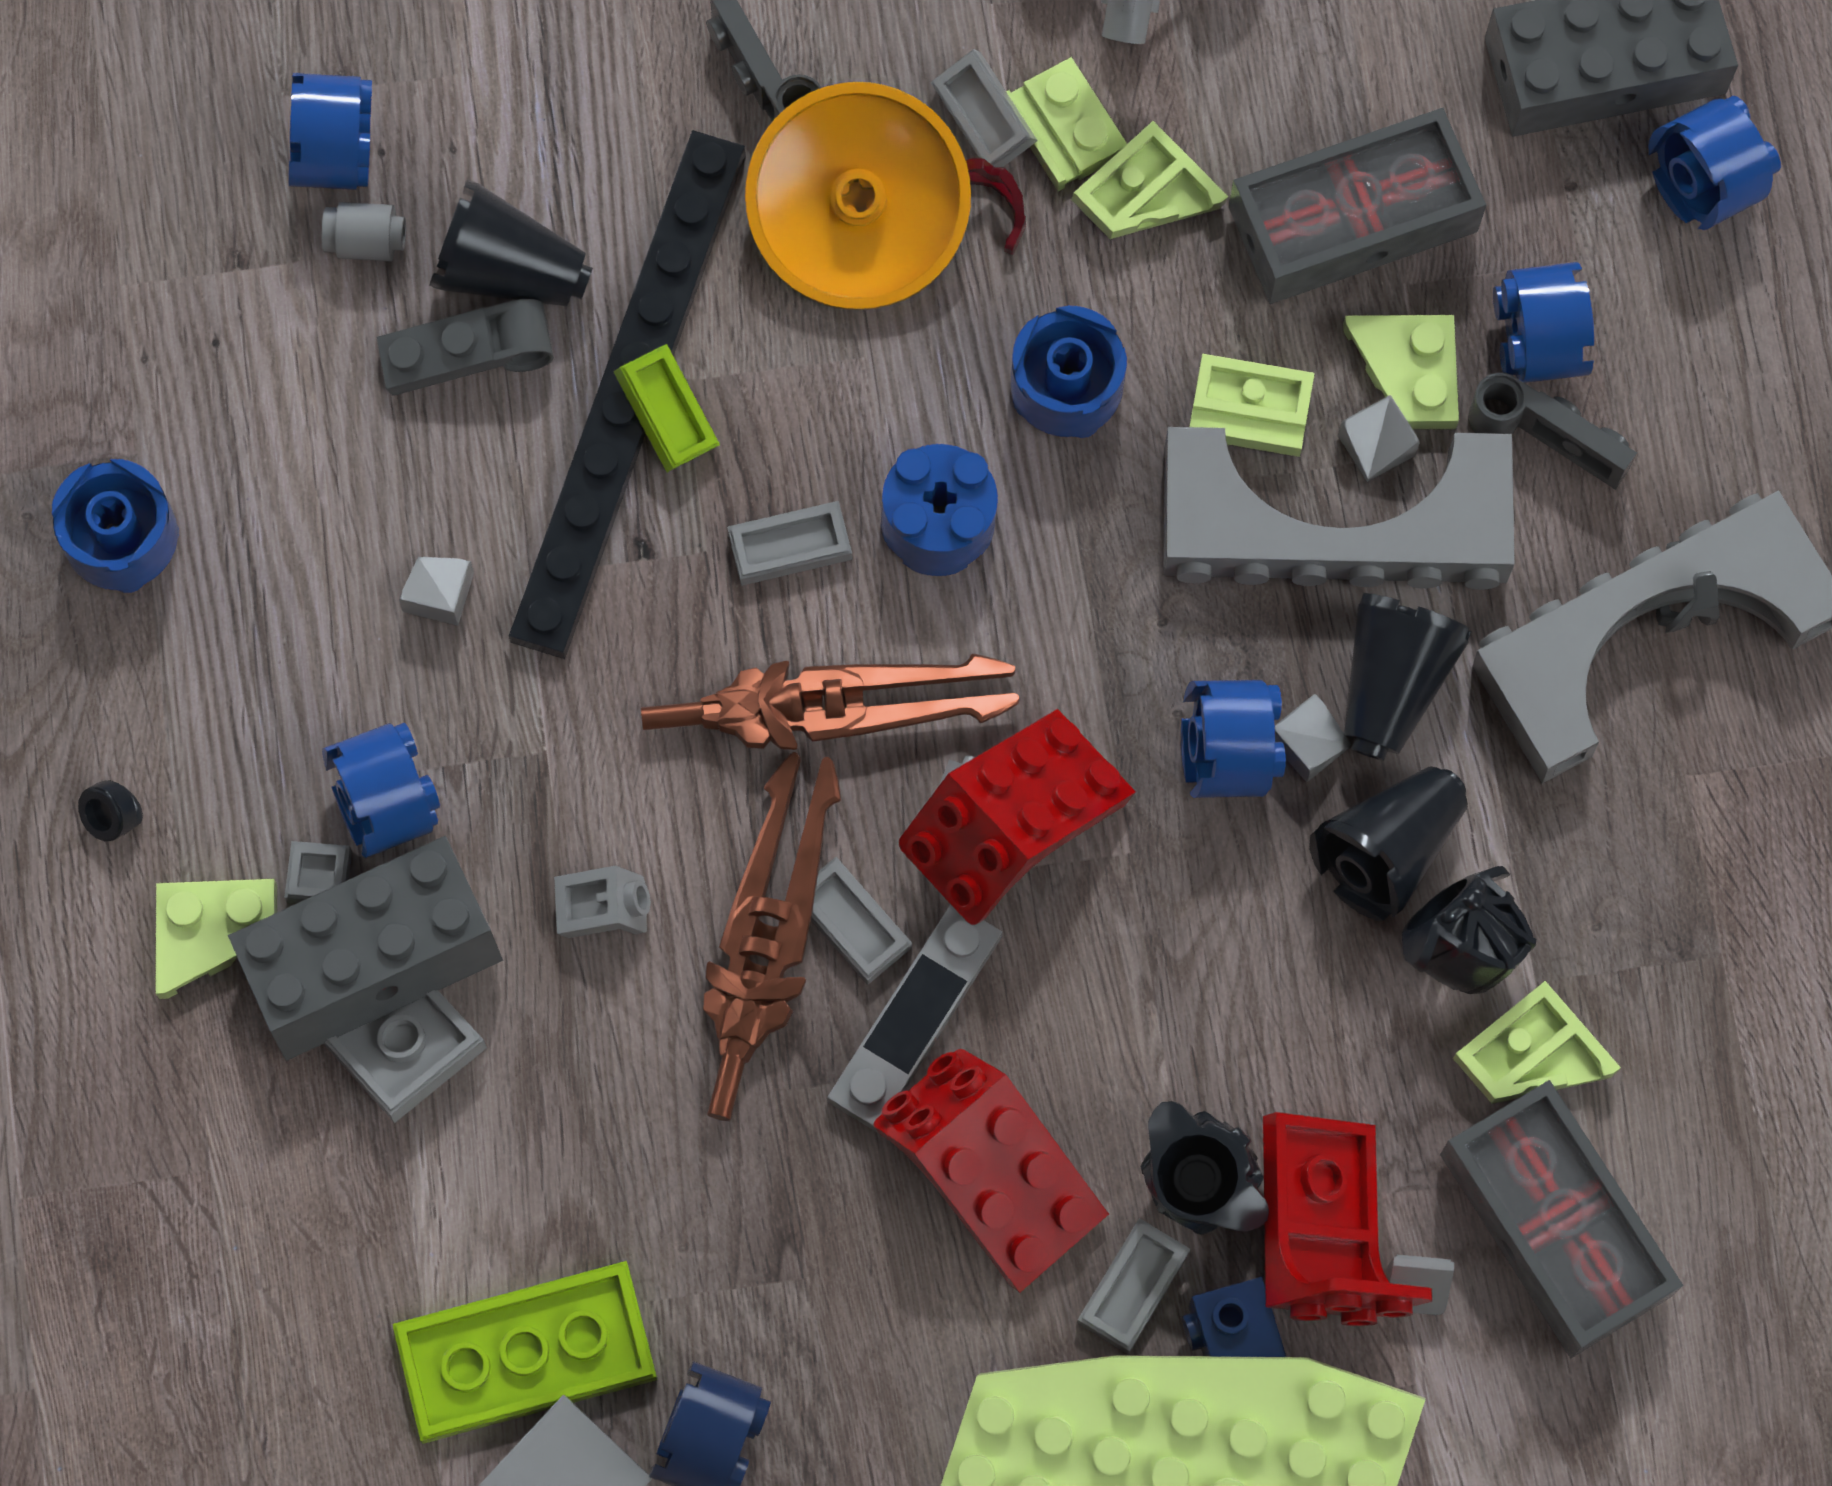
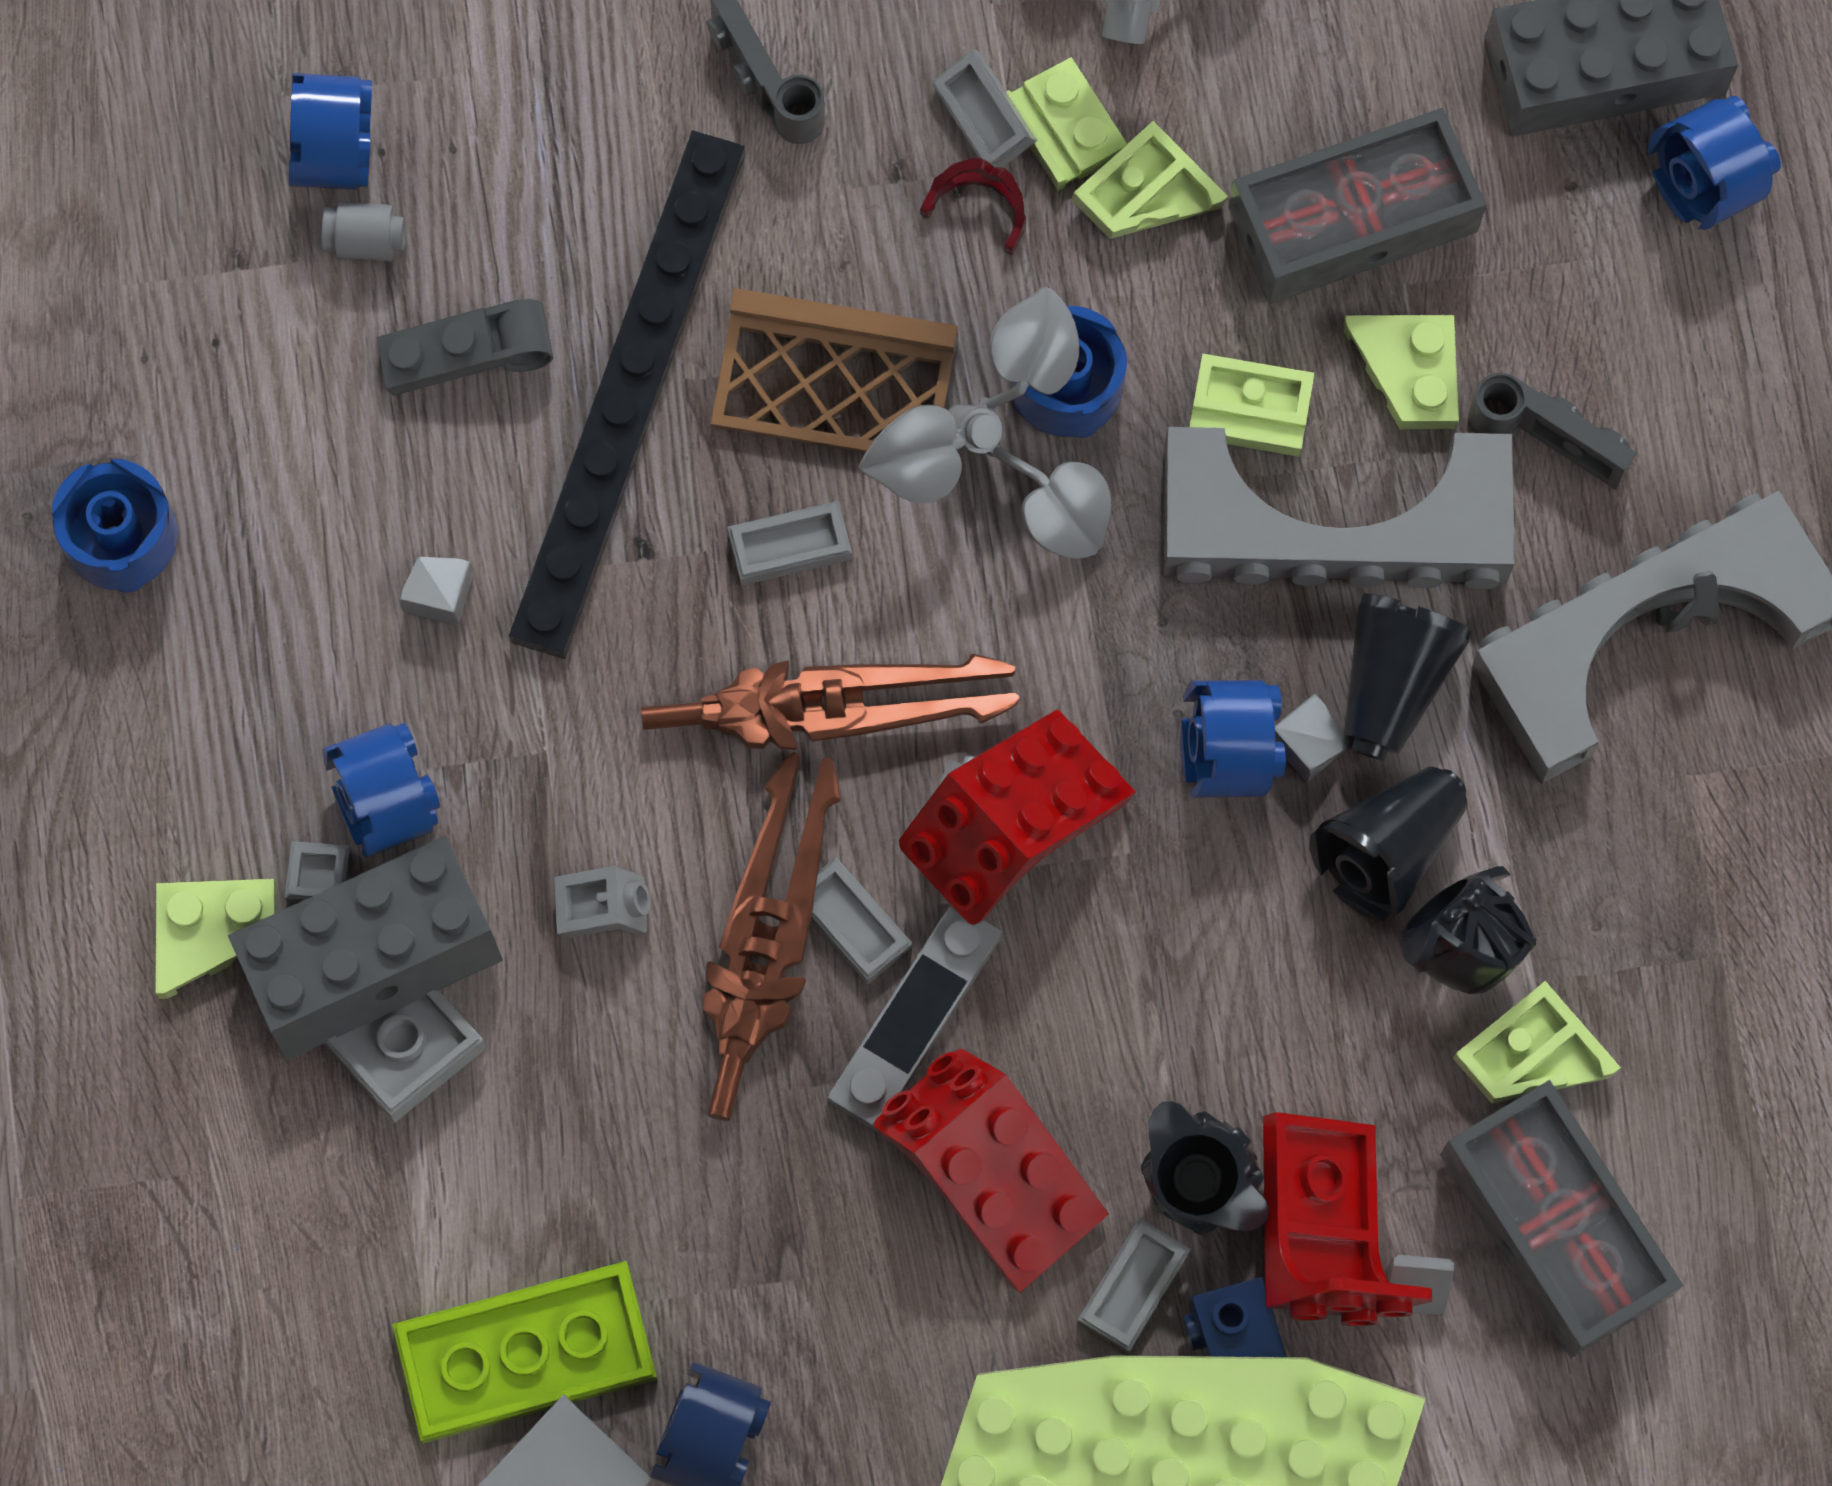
black tile [78,780,143,842] -> none
black cone [429,180,593,306] -> none
lime tile [613,344,720,473] -> none
light orange dish [745,82,971,310] -> none
blue brick [881,444,998,576] -> none
light grey slope [1338,395,1420,482] -> none
blue brick [1493,262,1594,383] -> none
none -> medium nougat fence [710,288,959,453]
none -> light grey plant [859,287,1111,559]

